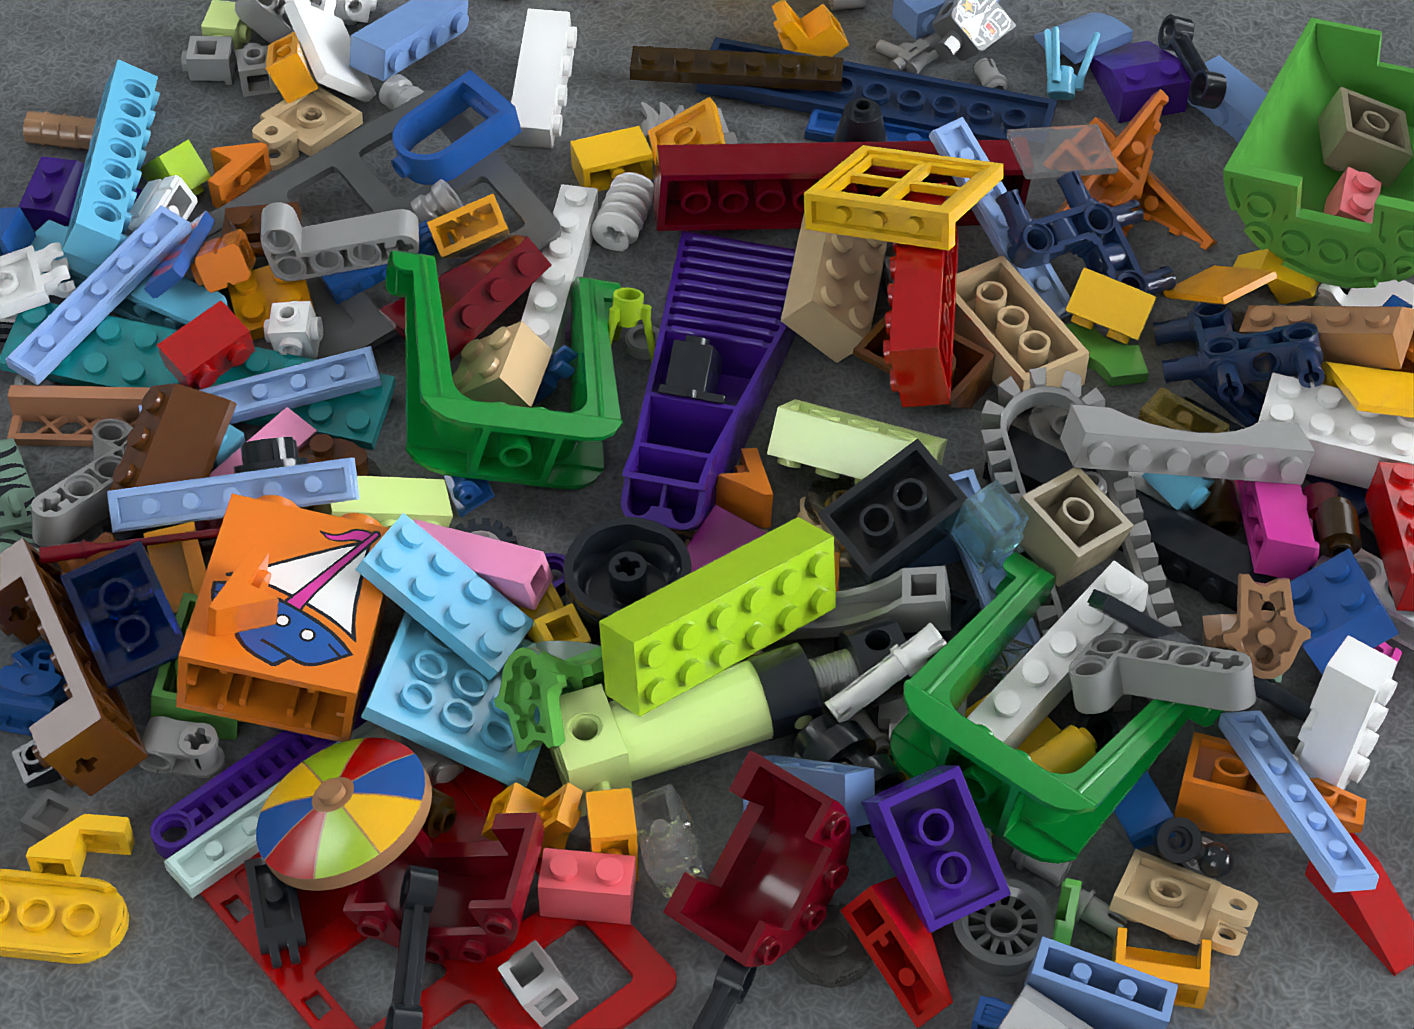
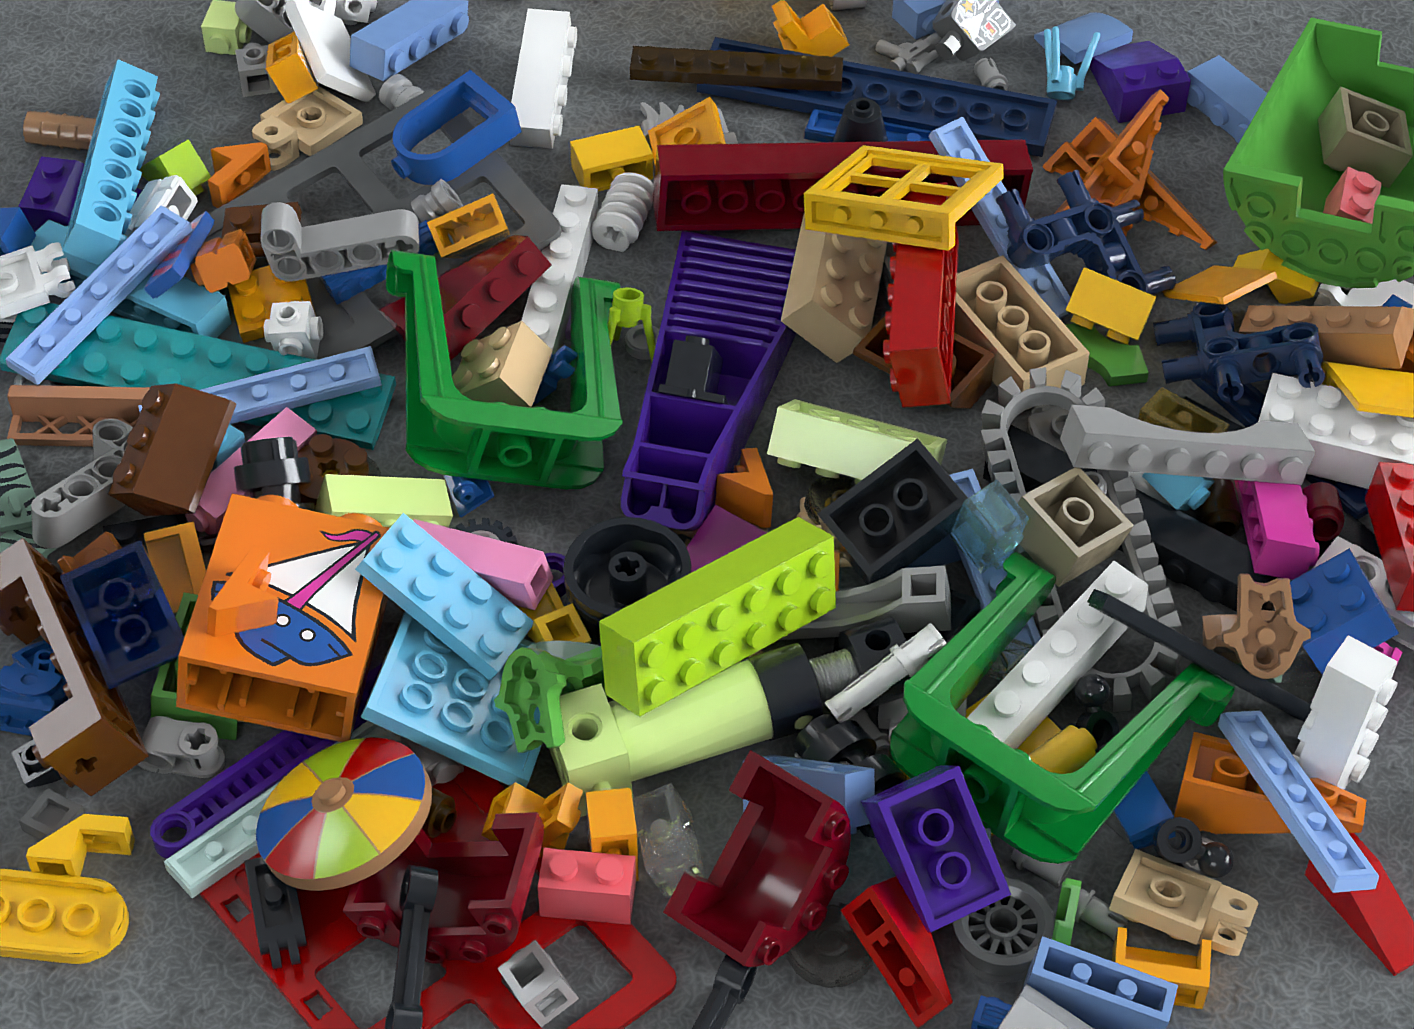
dark red piece [39,528,220,564] -> none
light blue tile [107,458,360,533] -> none
red brick [157,300,255,390] -> none
light grey brick [181,36,237,85] -> none
clear piece [1006,124,1118,179] -> none
light grey beam [1068,633,1256,714] -> none
black piece [1158,14,1227,109] -> none
dark brown brick [1315,497,1362,558] -> none

